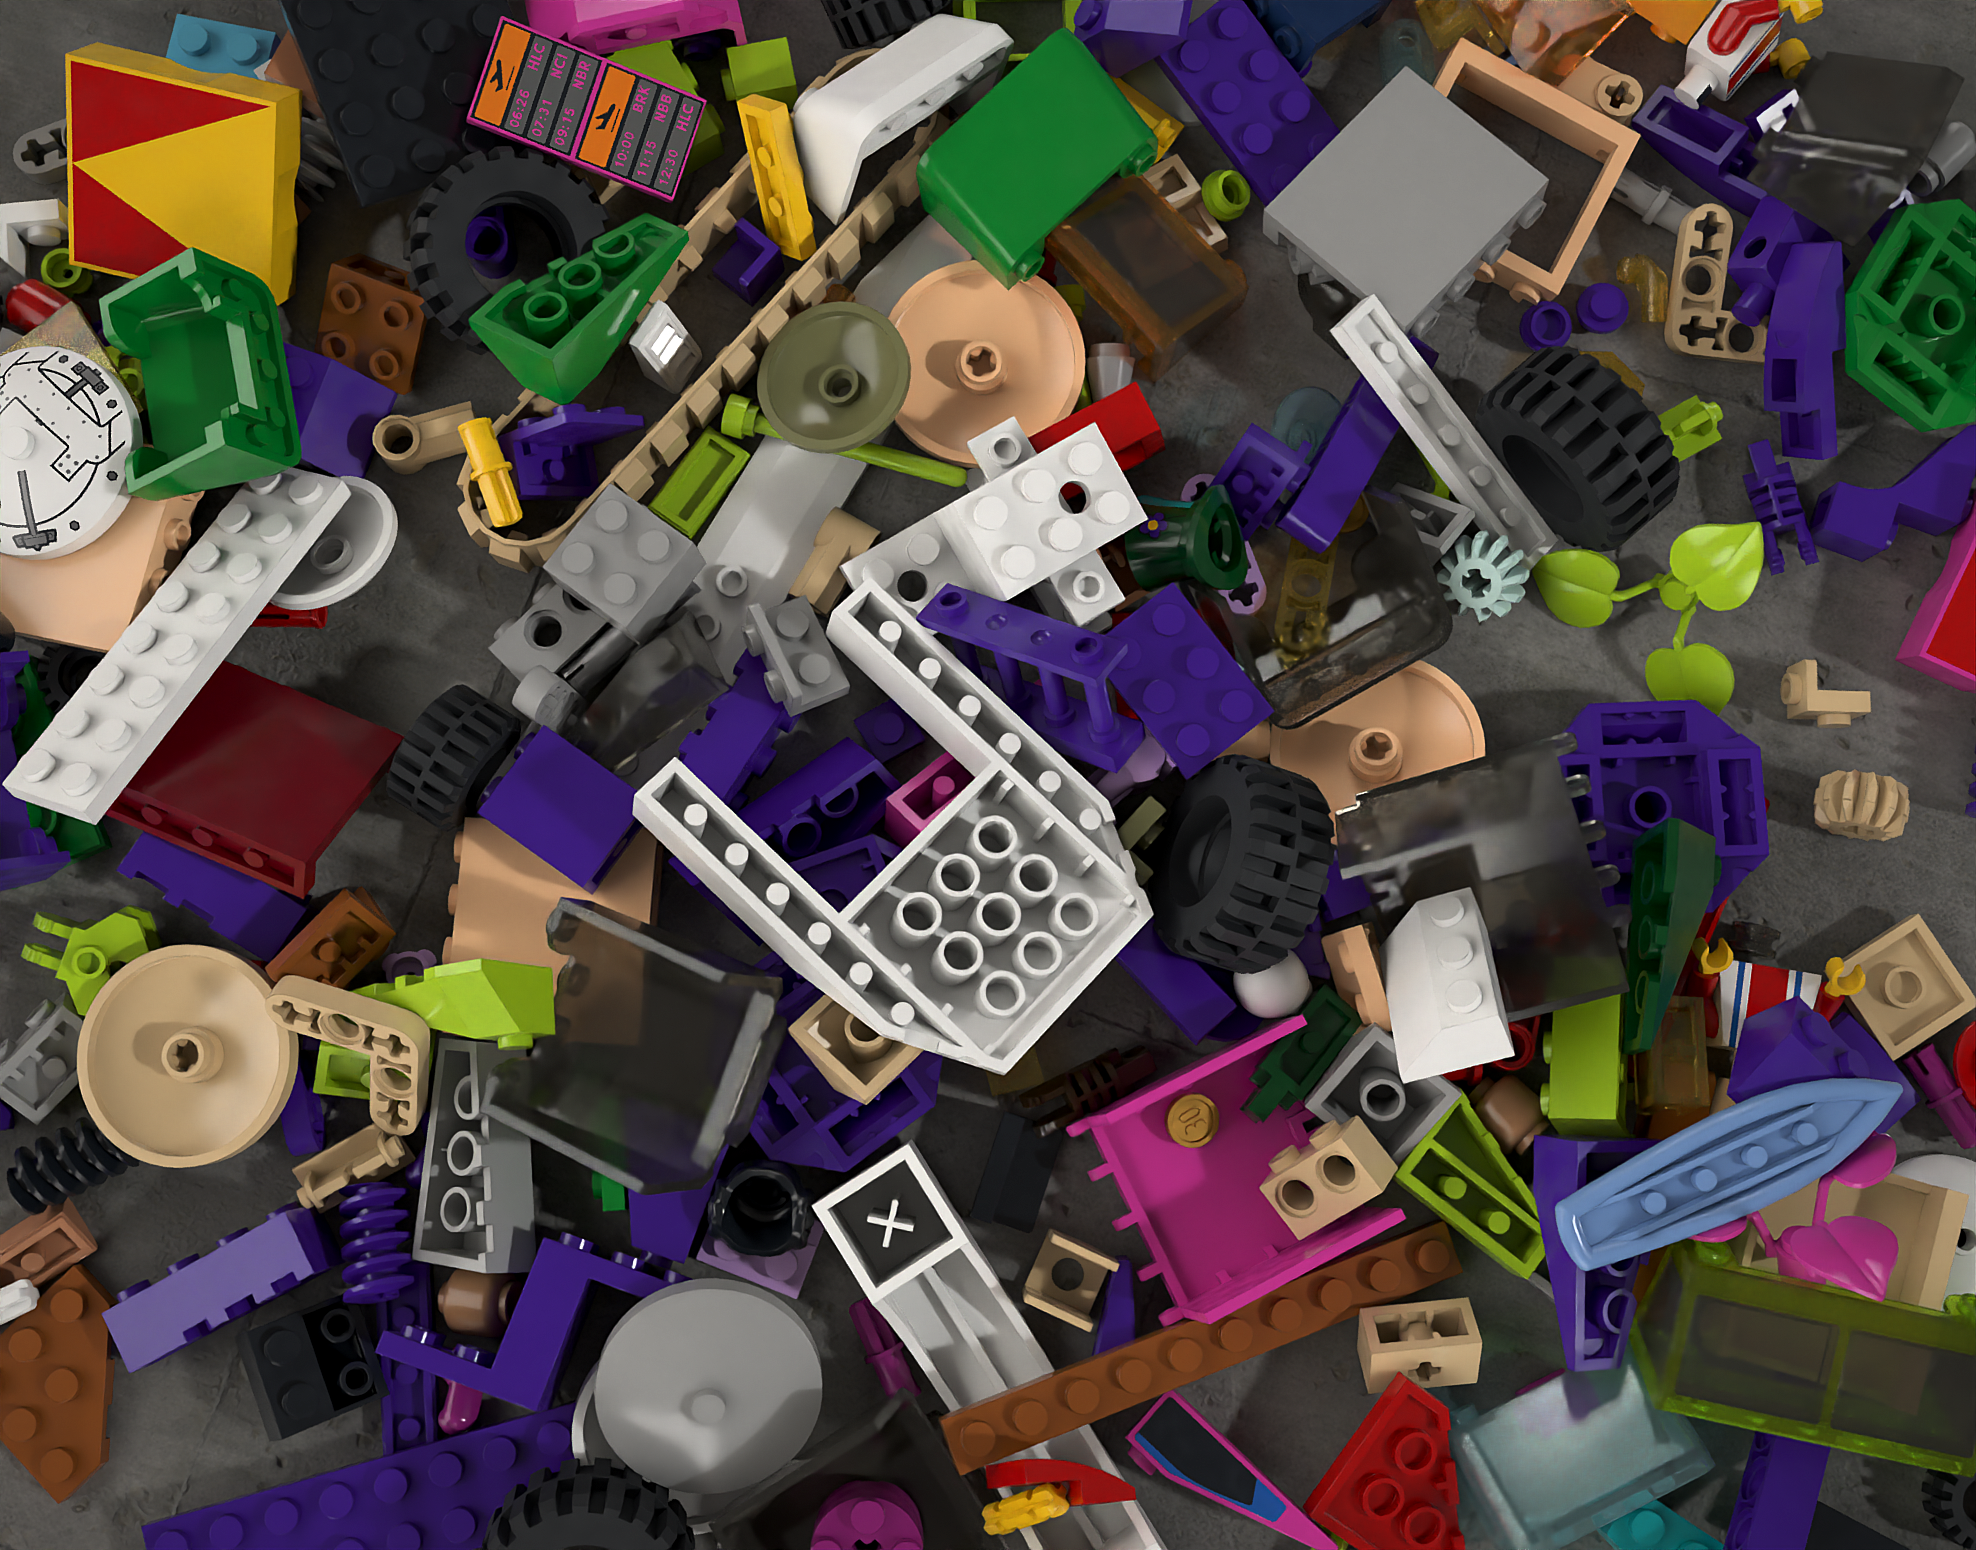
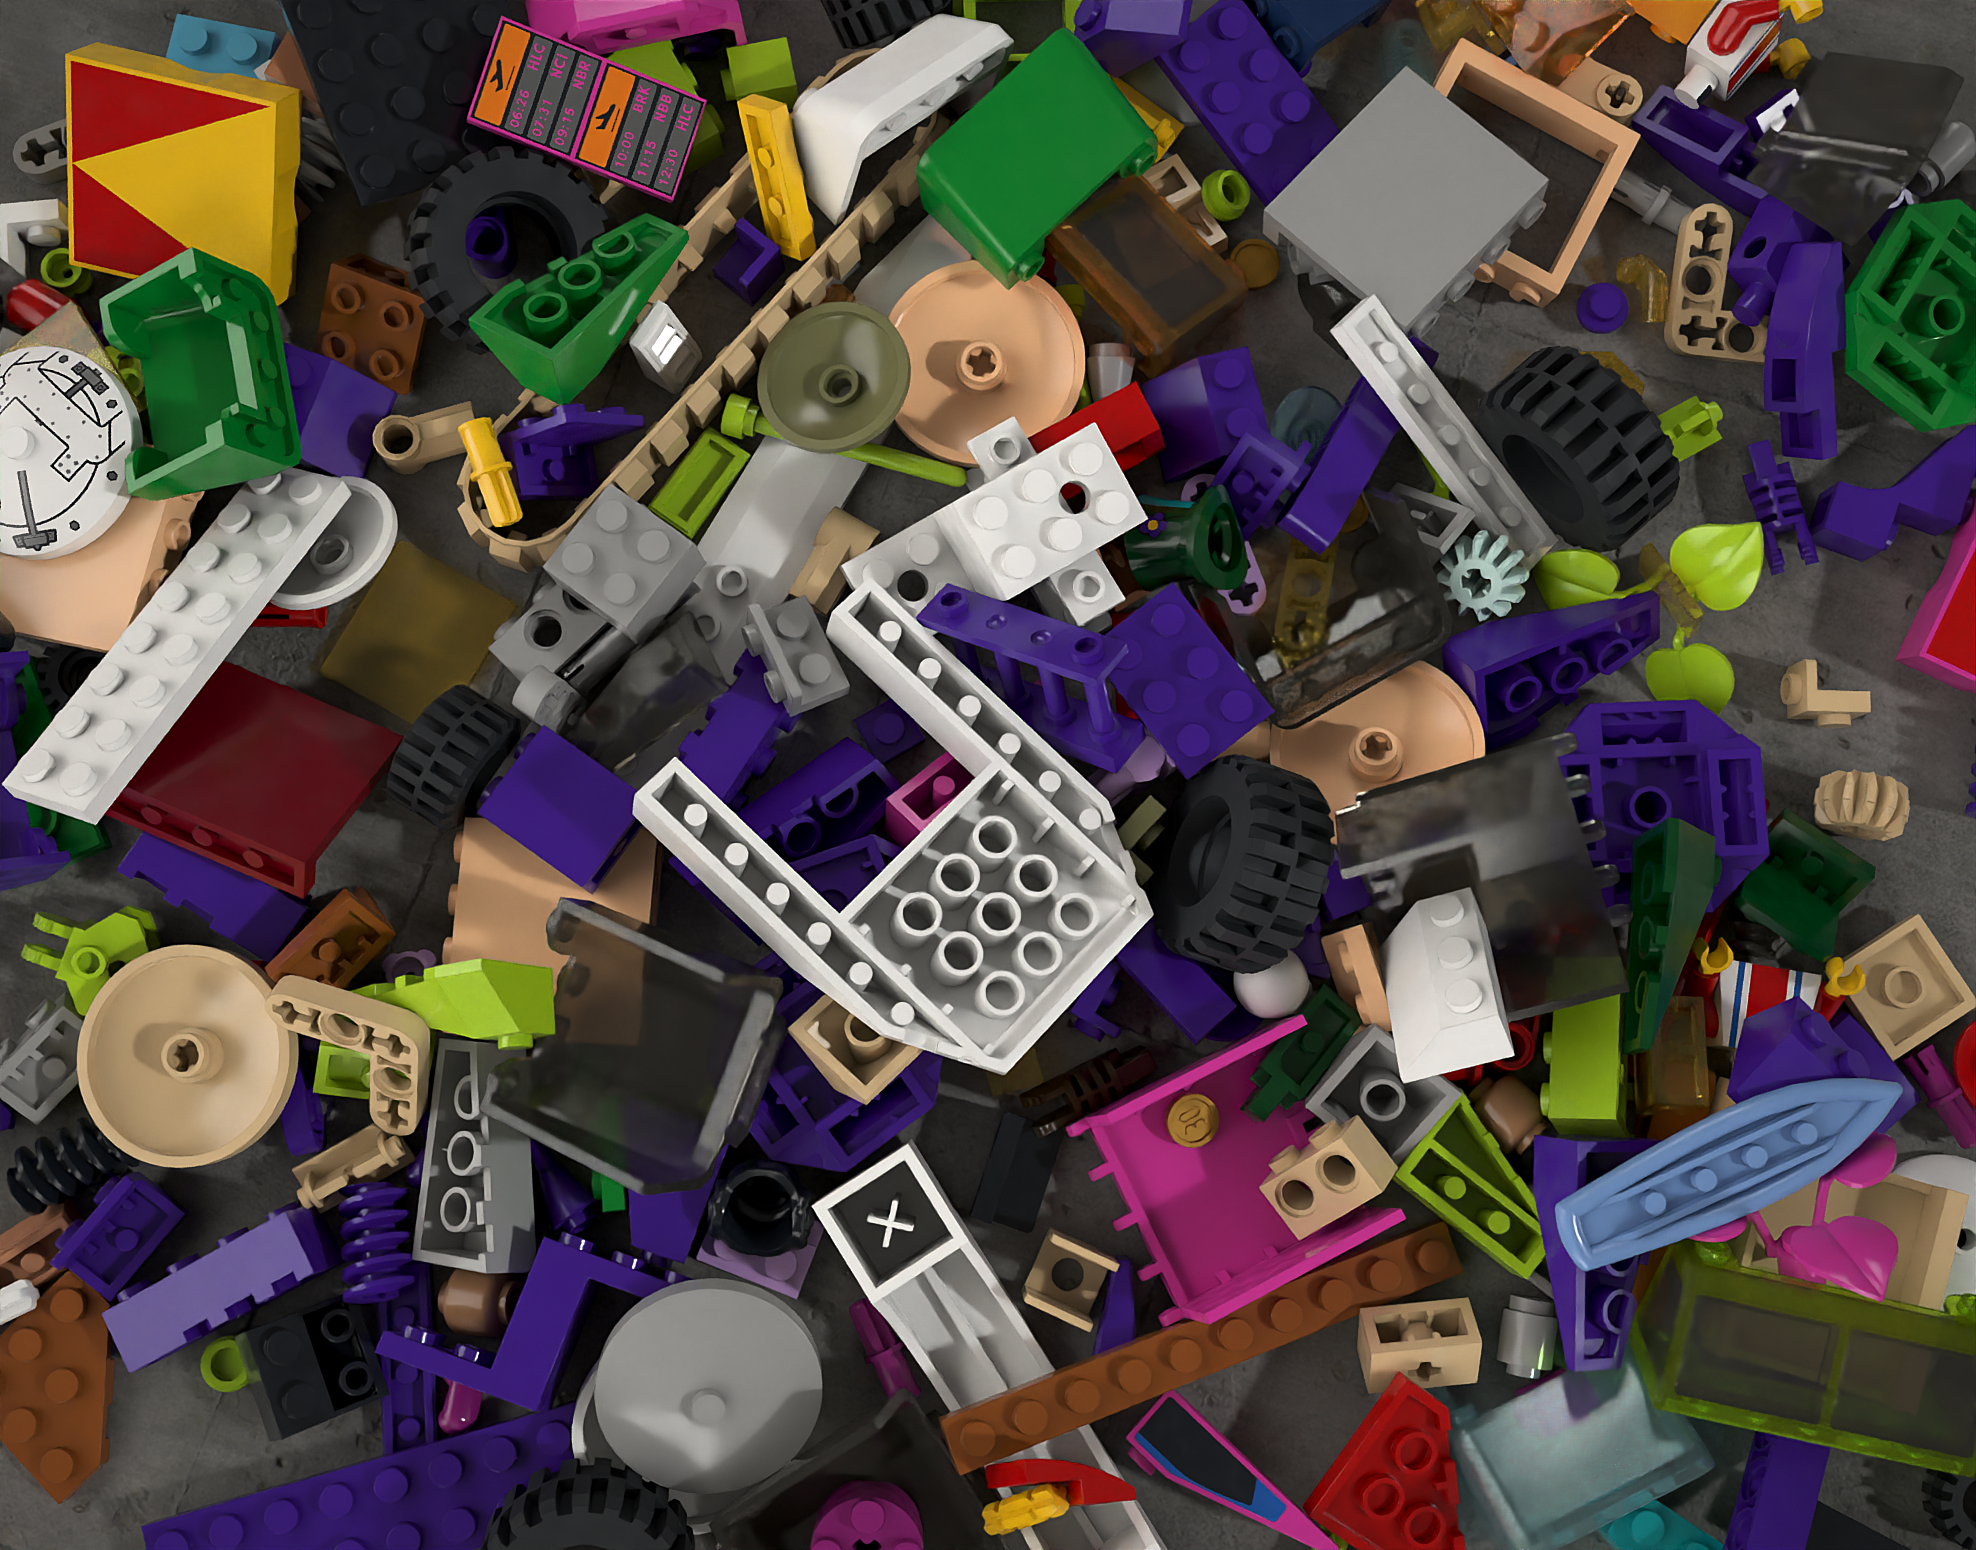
dark purple plate [1519,301,1572,352] -> none
none -> dark purple bracket [50,1171,190,1301]
none -> lime tile [200,1334,250,1392]
none -> clear yellow piece [320,539,518,724]
none -> dark purple cone [530,1138,601,1235]
none -> dark purple bracket [1067,960,1123,1043]
none -> dark purple slope [1141,346,1270,484]
none -> pearl gold piece [1228,239,1280,291]
none -> dark purple wedge [1441,591,1660,753]
none -> light grey brick [1496,1294,1558,1379]
none -> clear yellow piece [1638,542,1704,639]
none -> dark green bracket [1735,808,1876,962]

